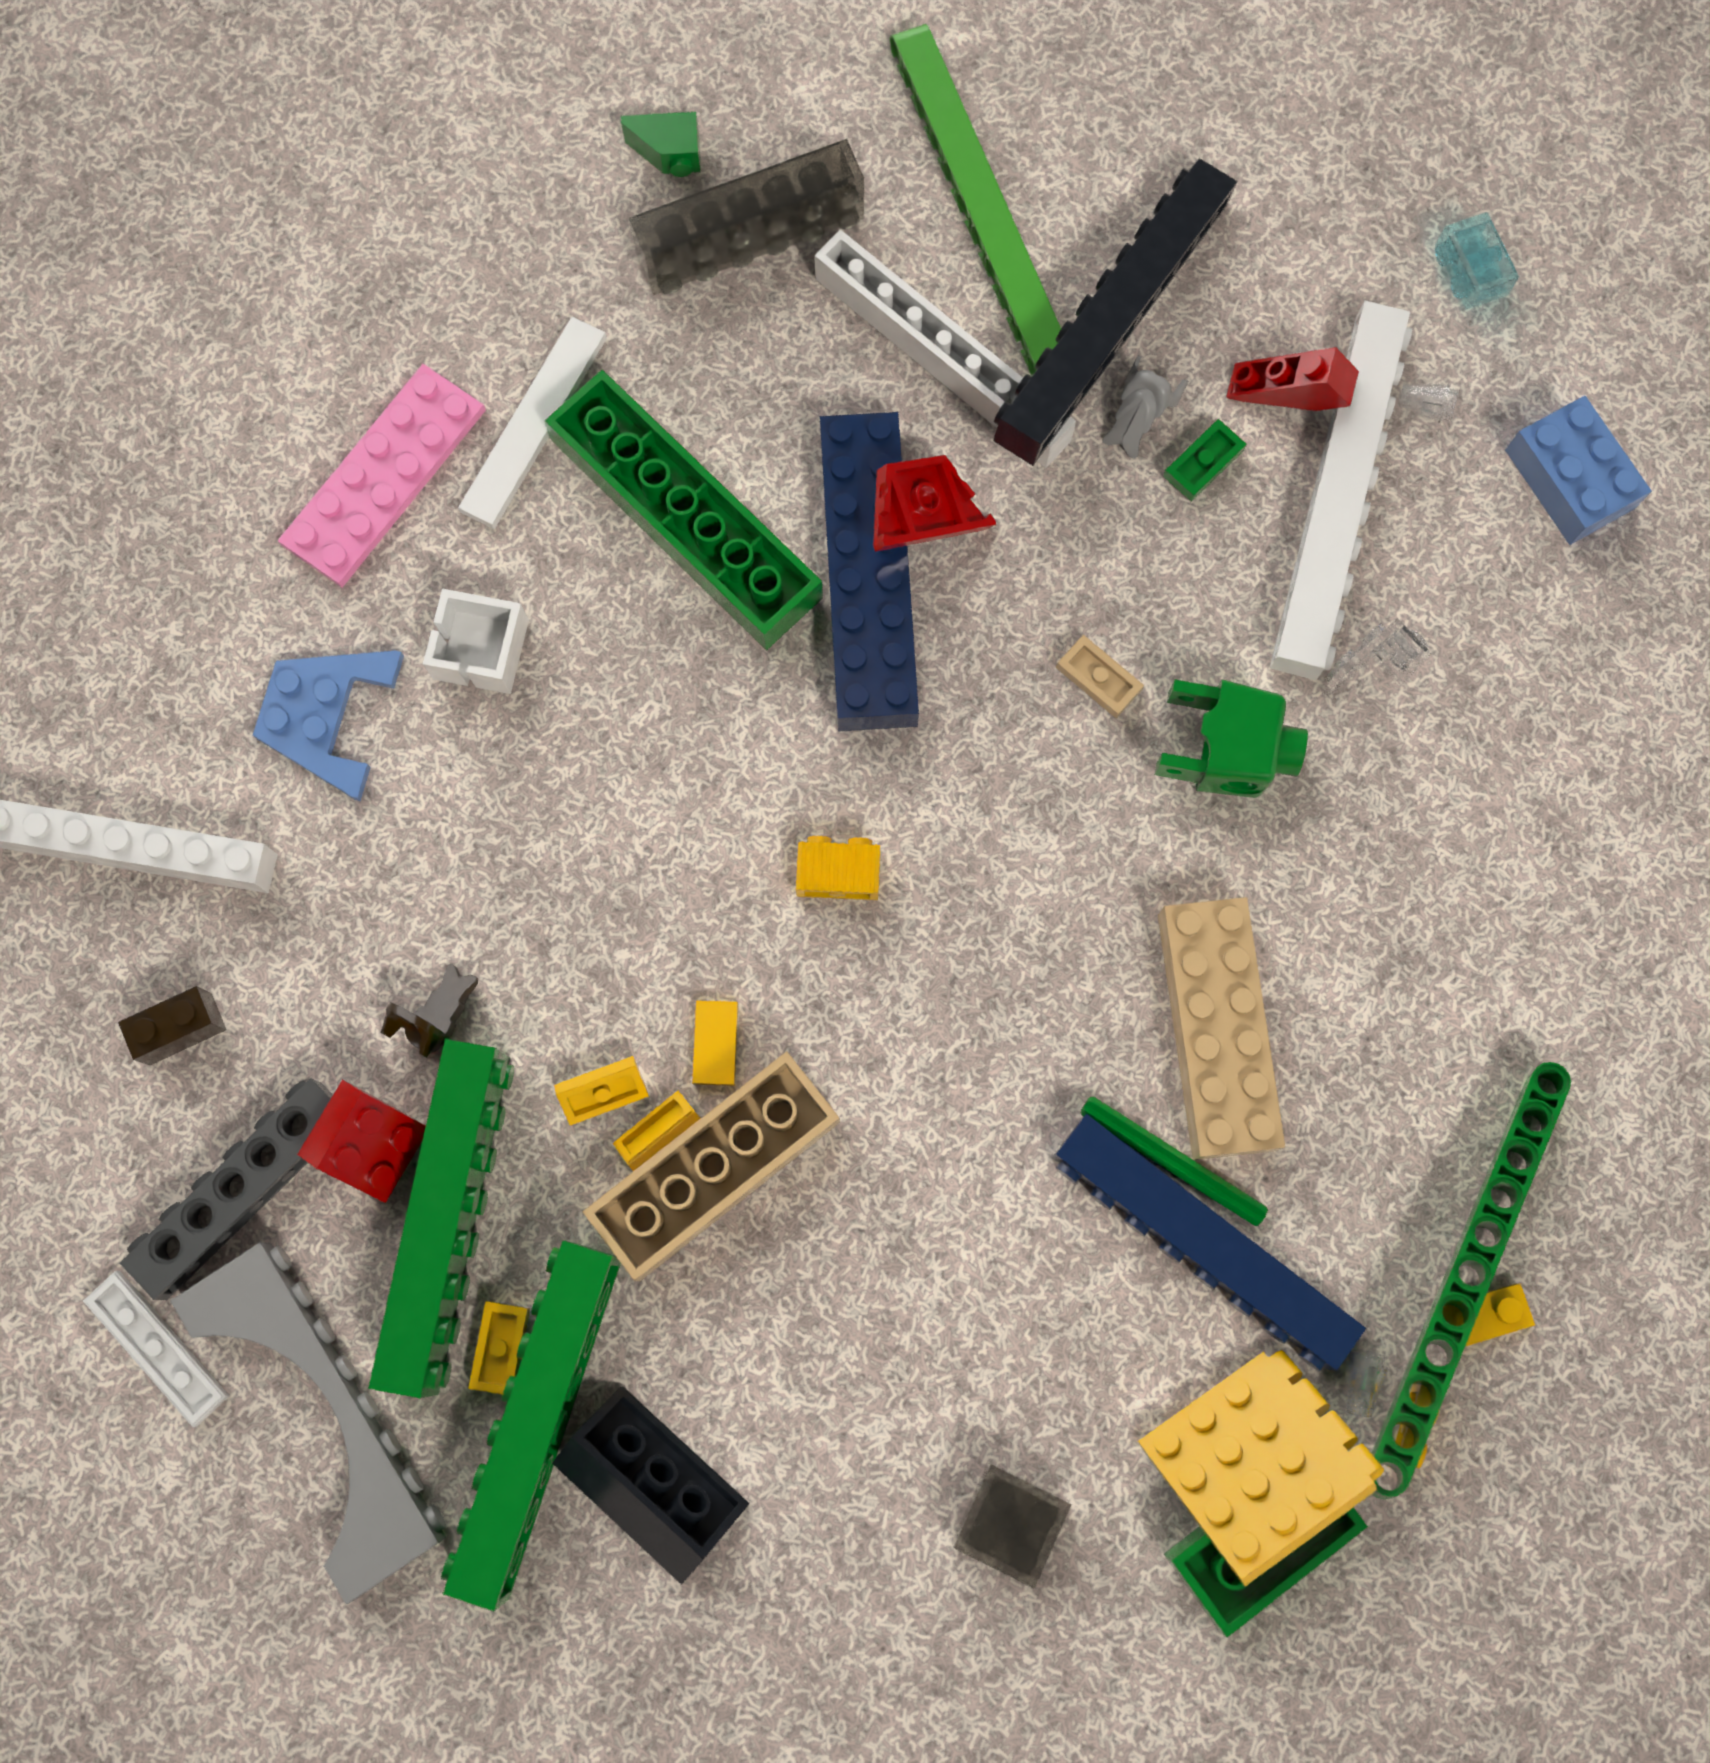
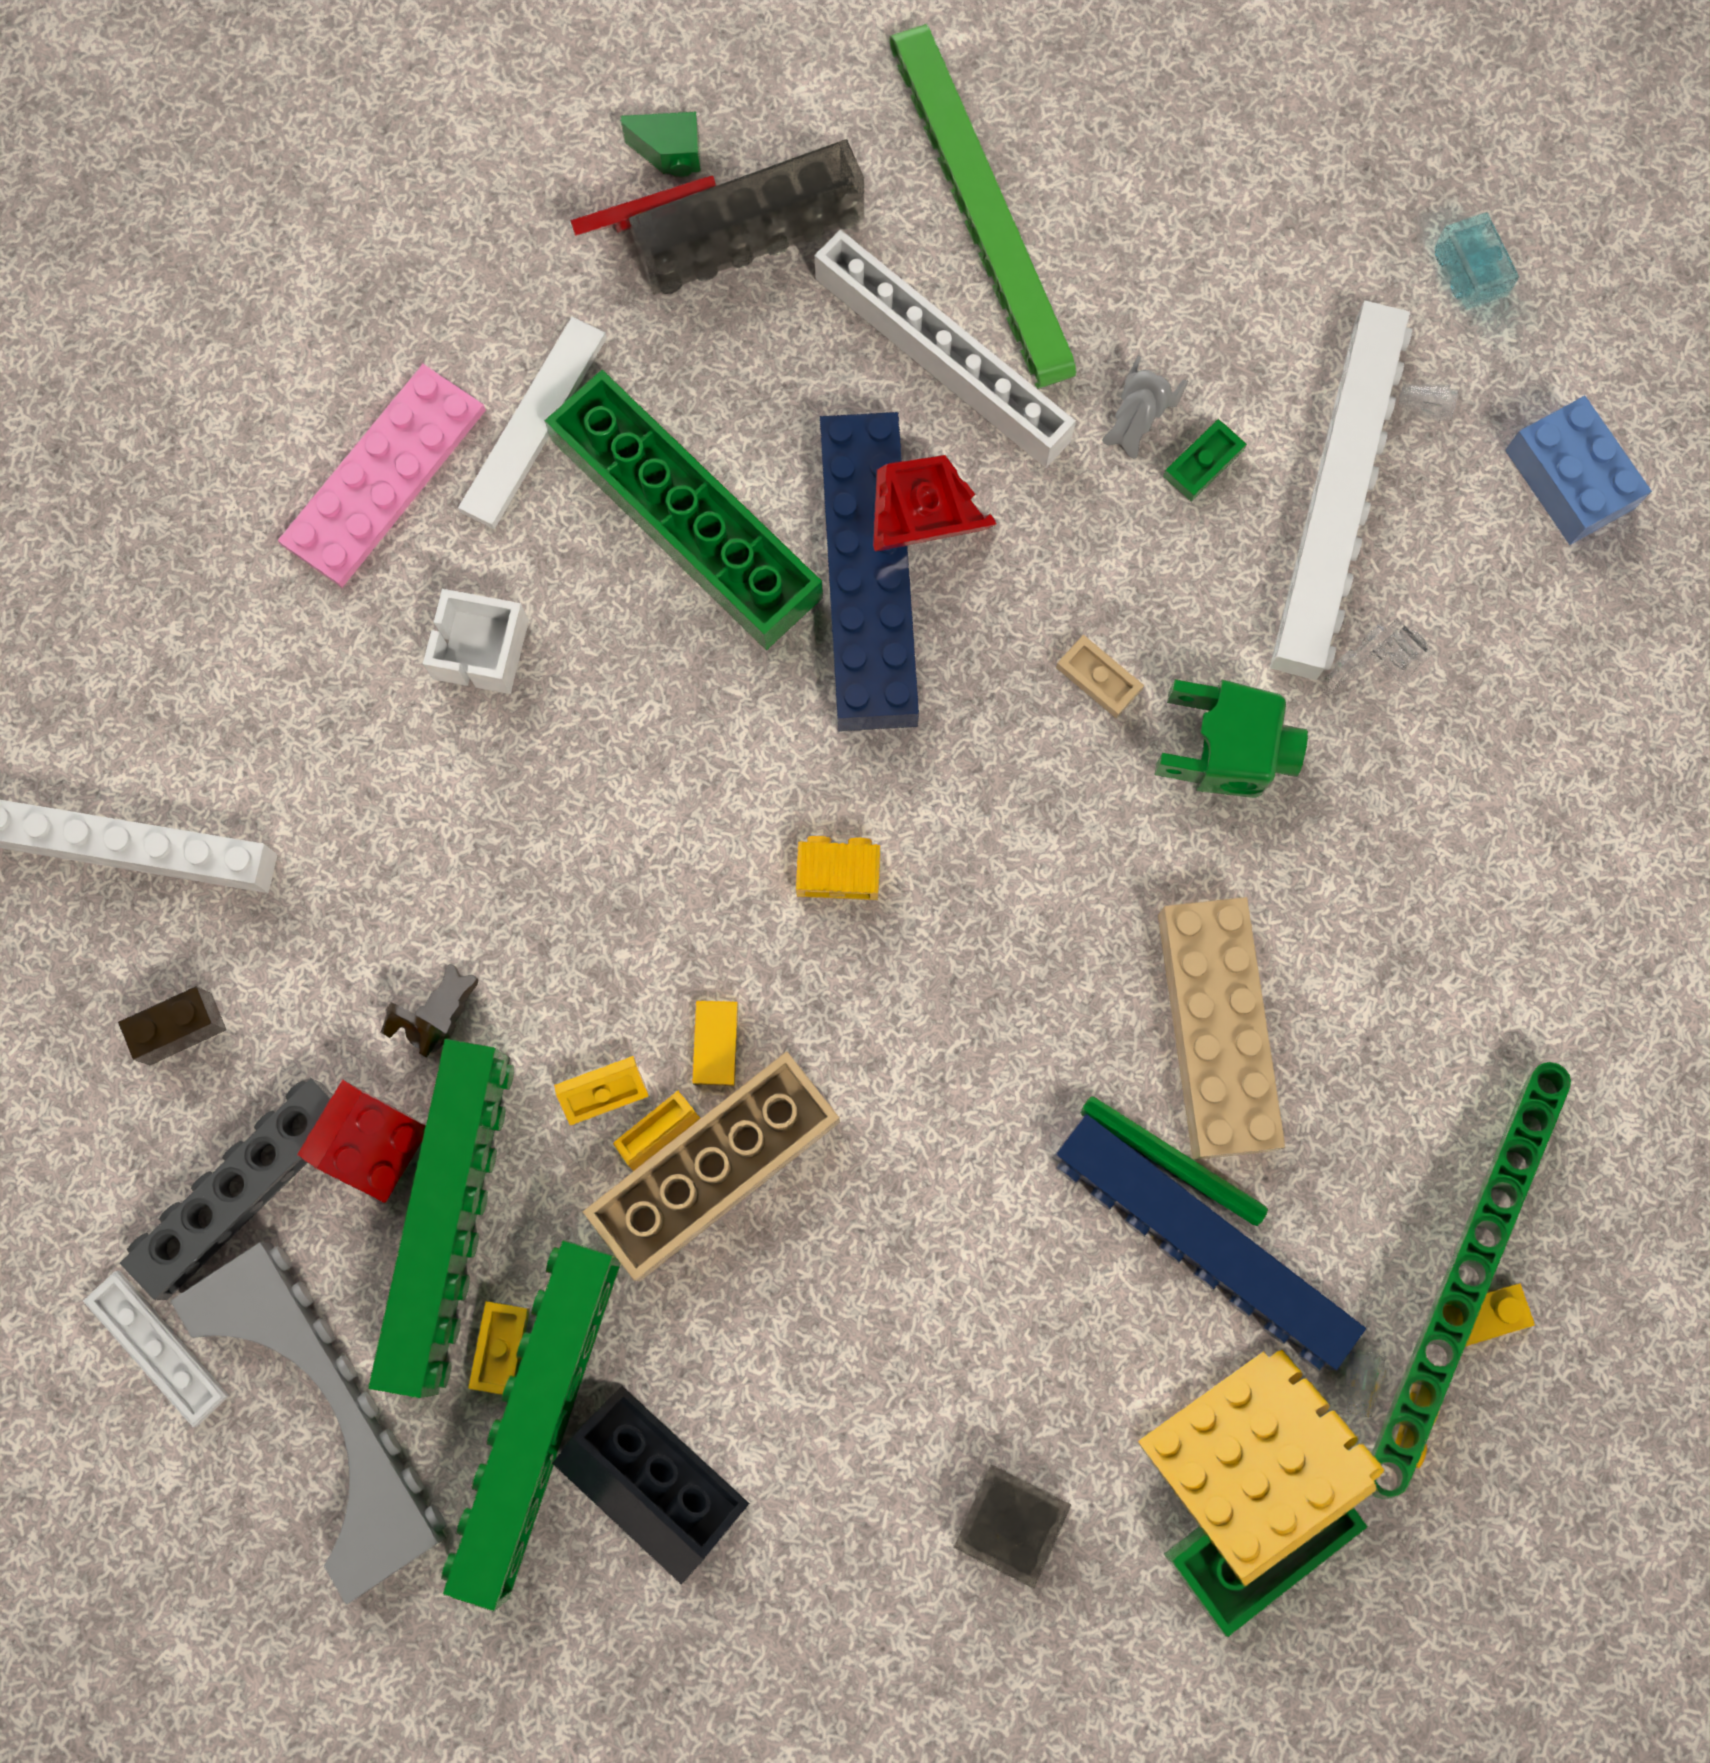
medium blue wing [253,650,404,801] -> none
black brick [993,158,1238,466] -> none
red slope [1226,347,1359,411] -> none
none -> red wing [570,175,718,236]

